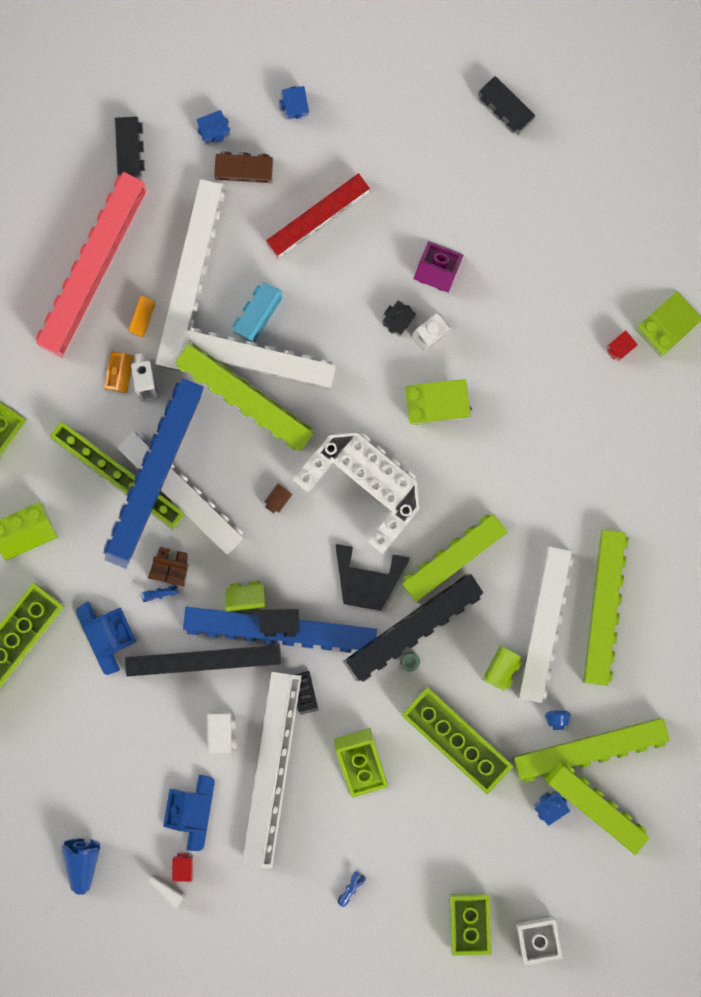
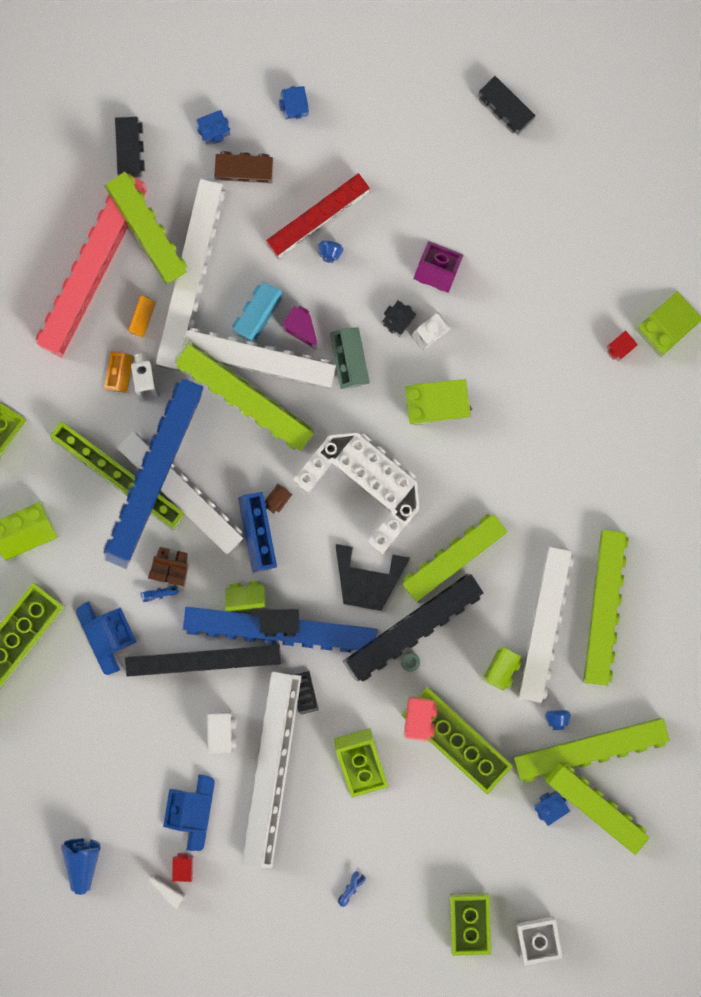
none -> lime brick [104,172,187,285]
none -> blue brick [238,492,277,573]
none -> magenta slope [282,305,318,350]
none -> blue cone [318,240,344,263]
none -> sand green brick [330,327,370,389]
none -> coral brick [404,696,437,741]

